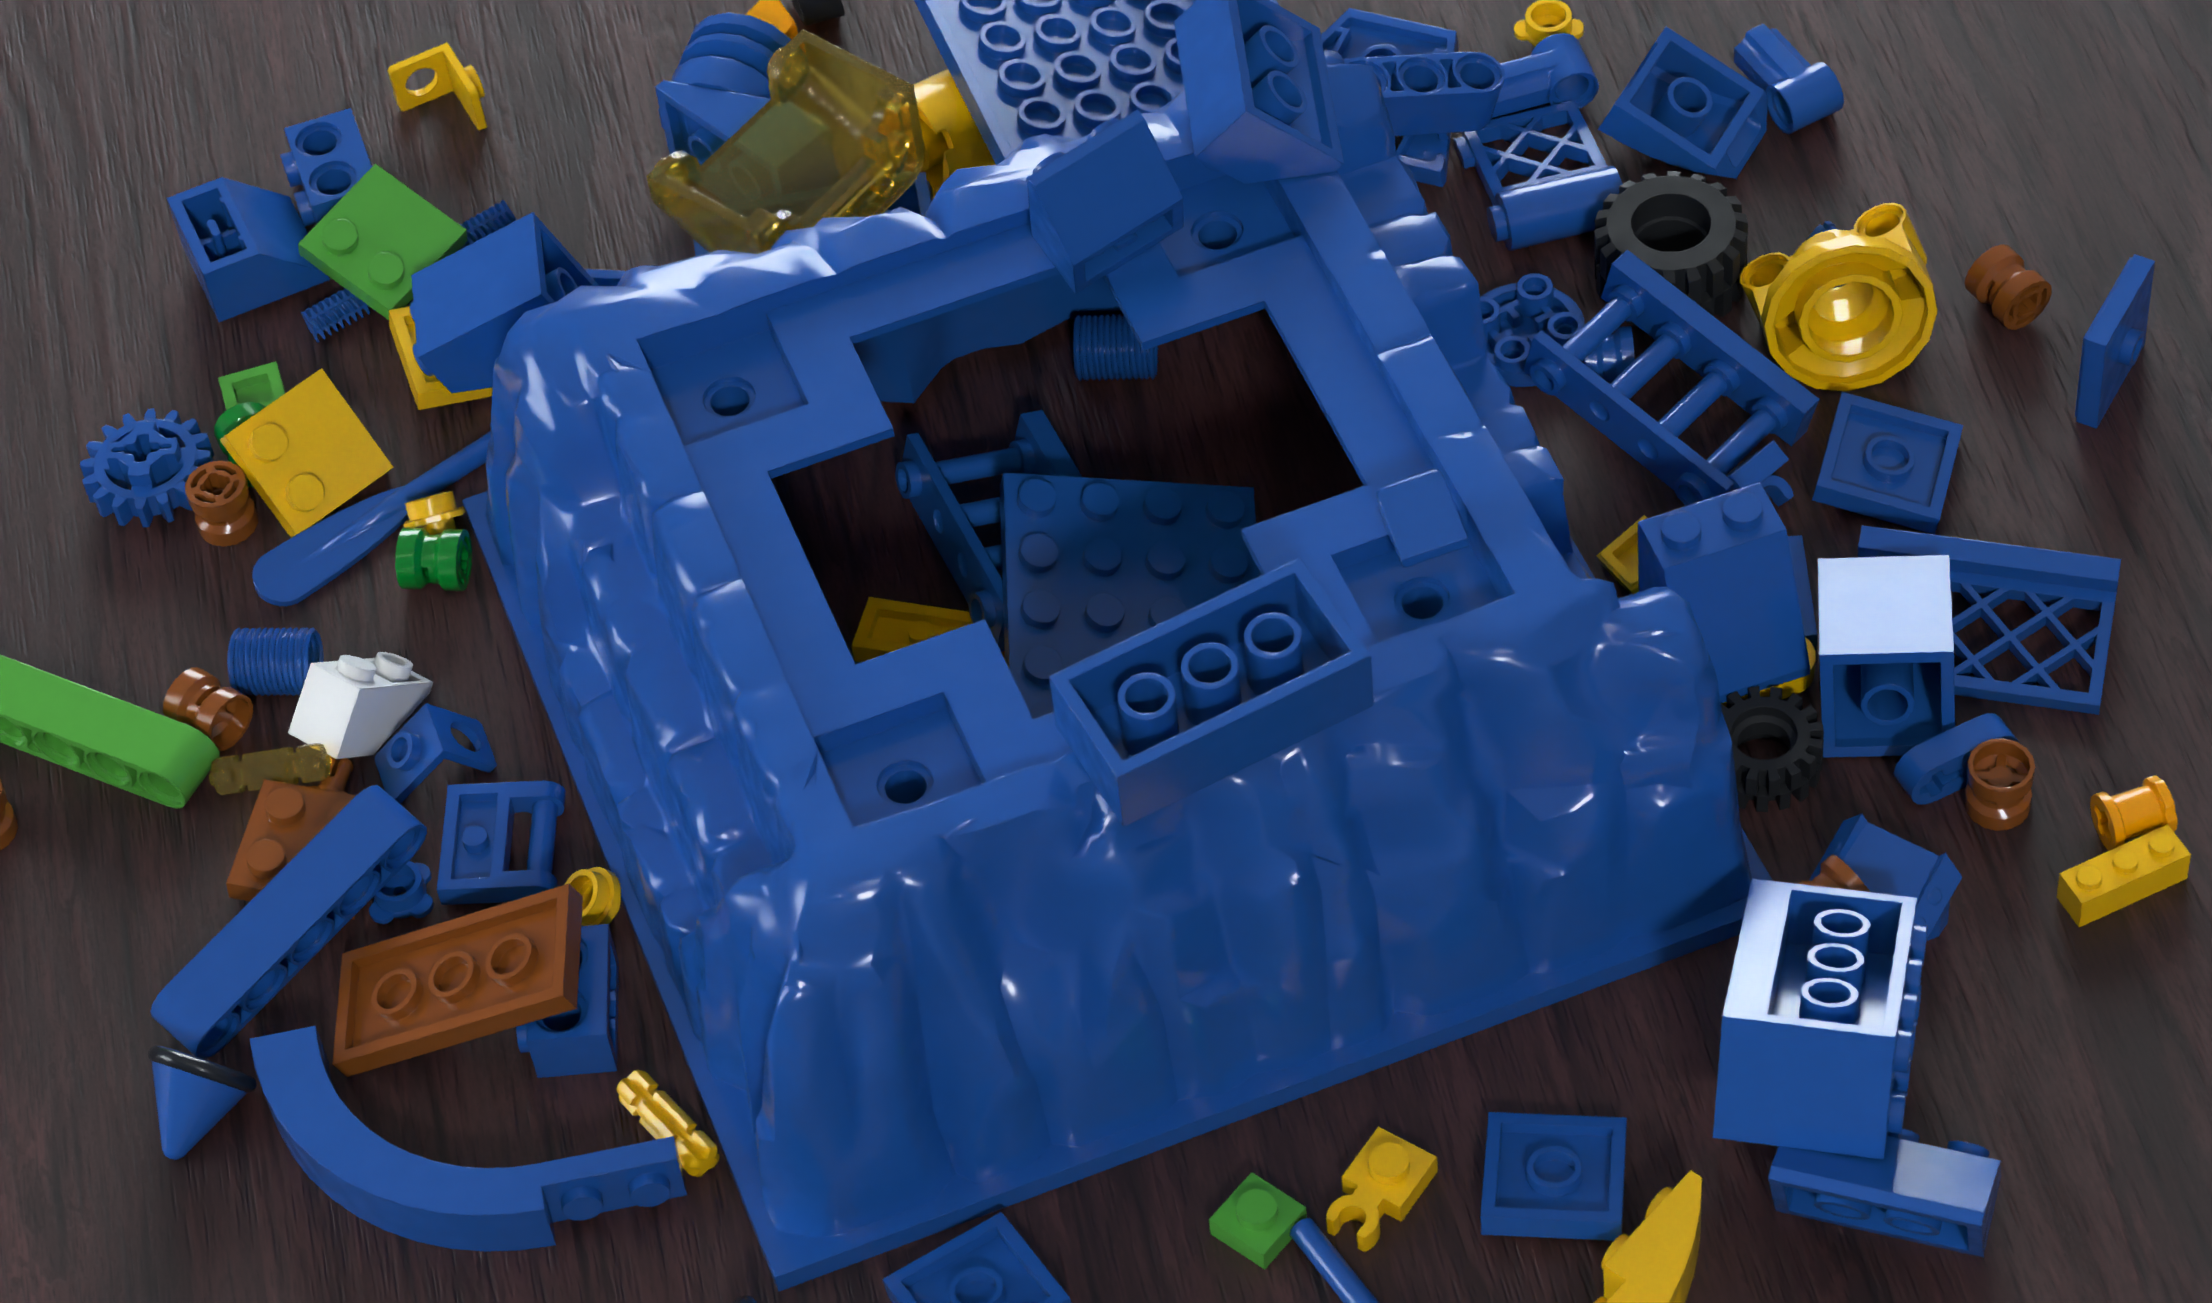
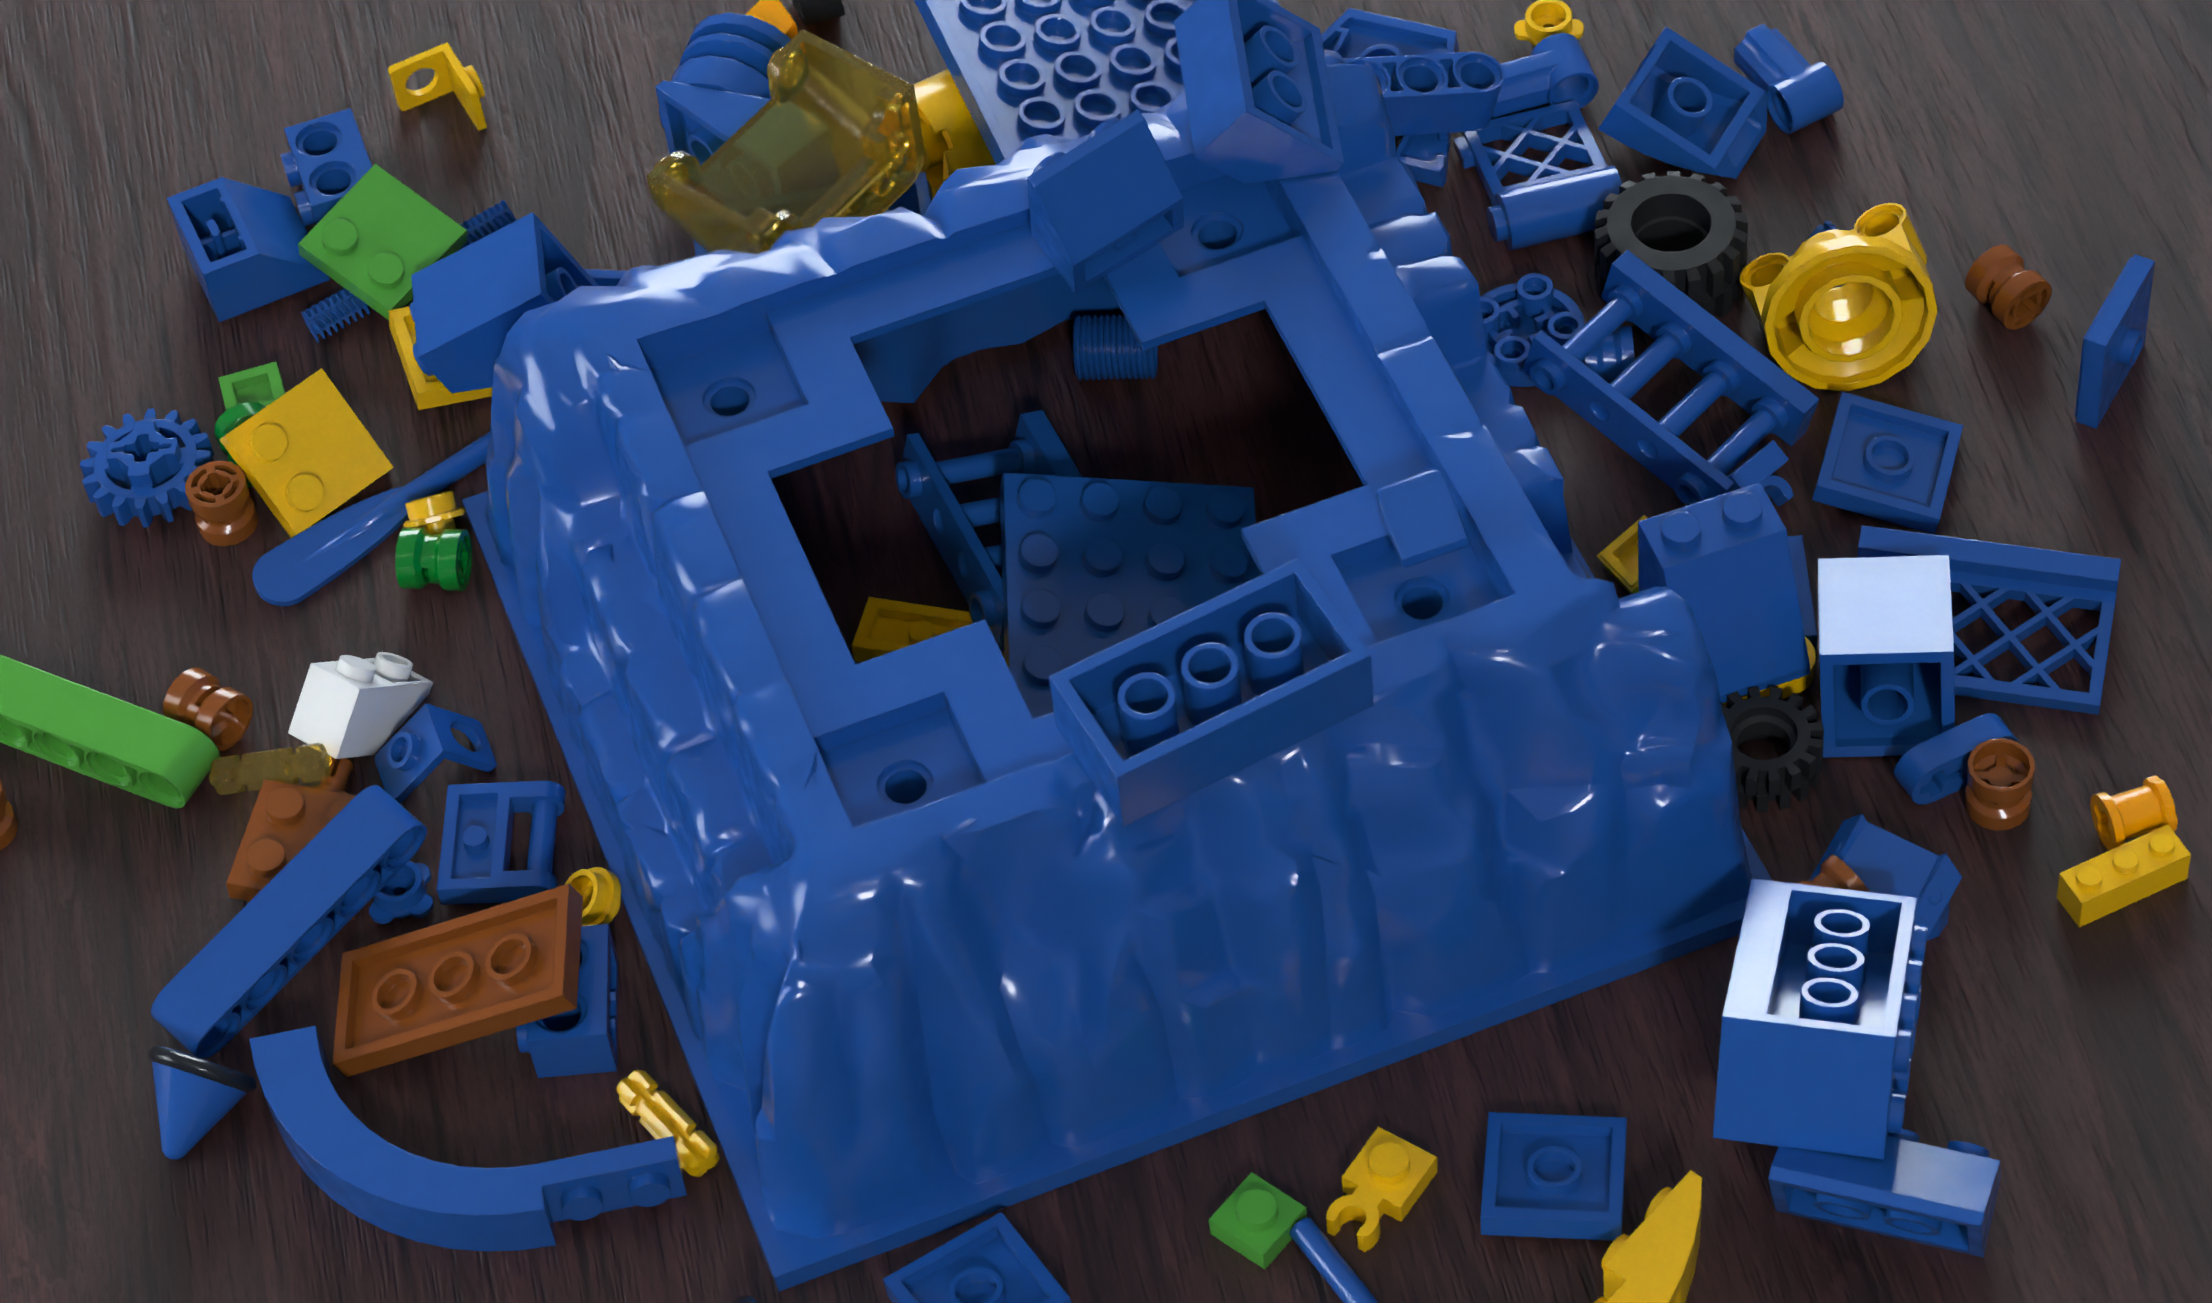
blue piece [227,627,324,696] -> none

